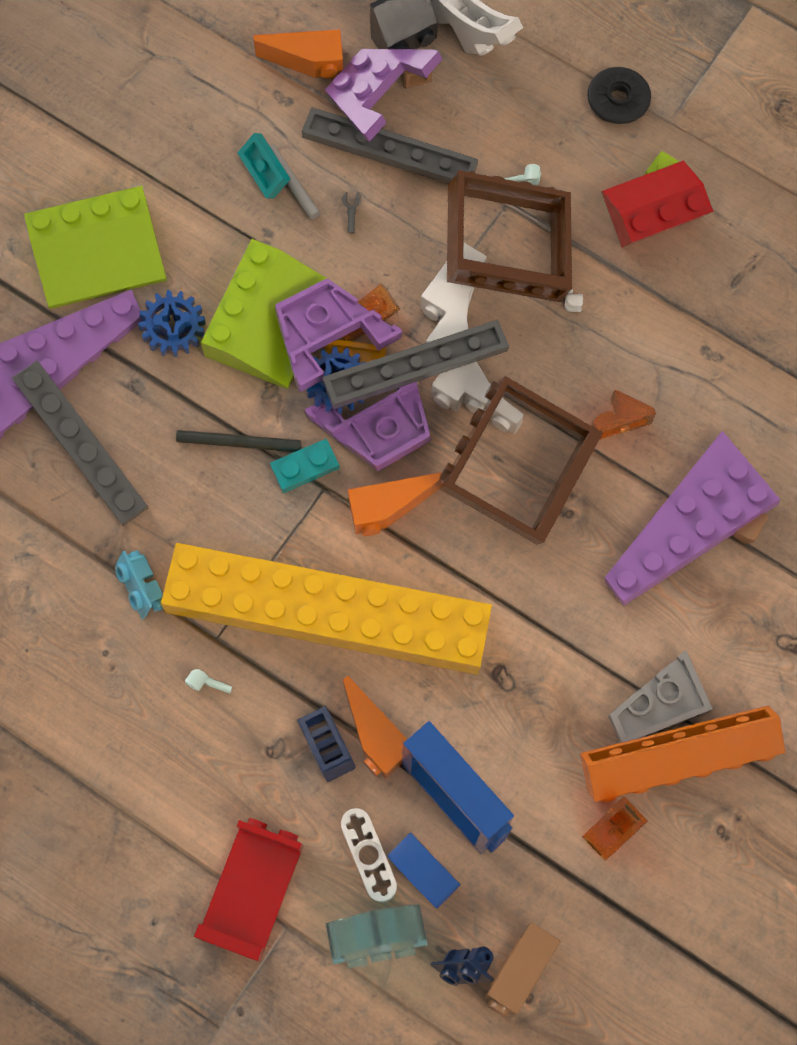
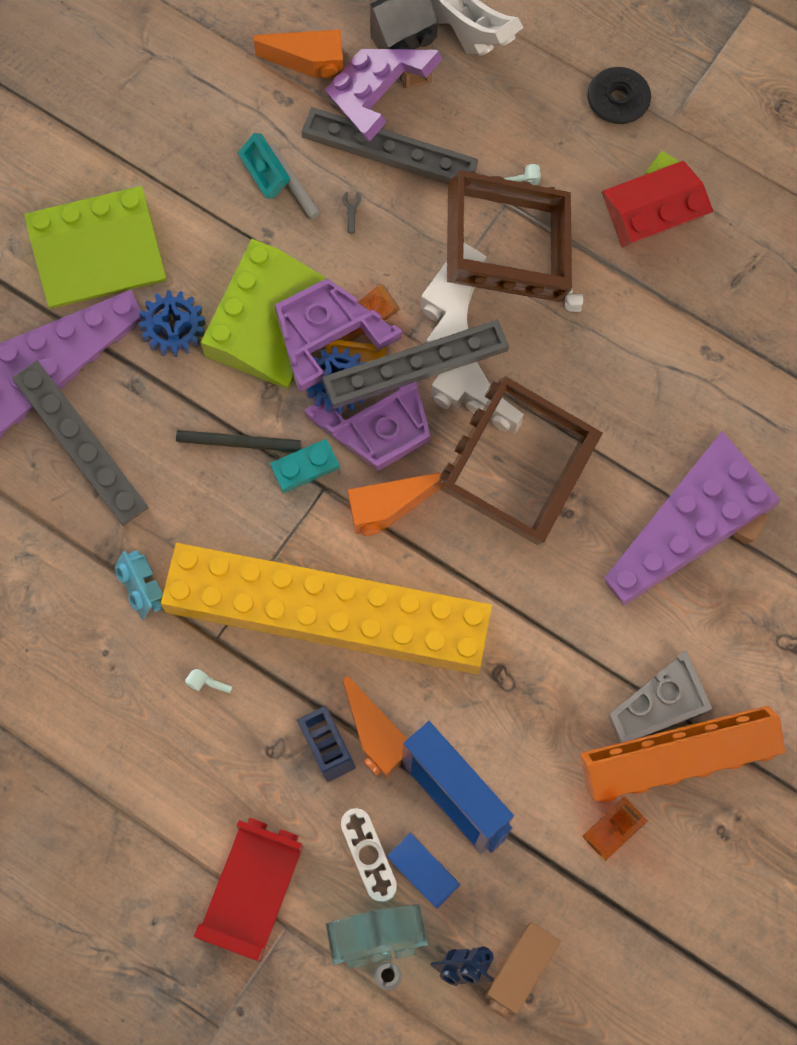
clear orange slope [591,390,656,440] -> none
none -> light grey pin [374,962,402,991]

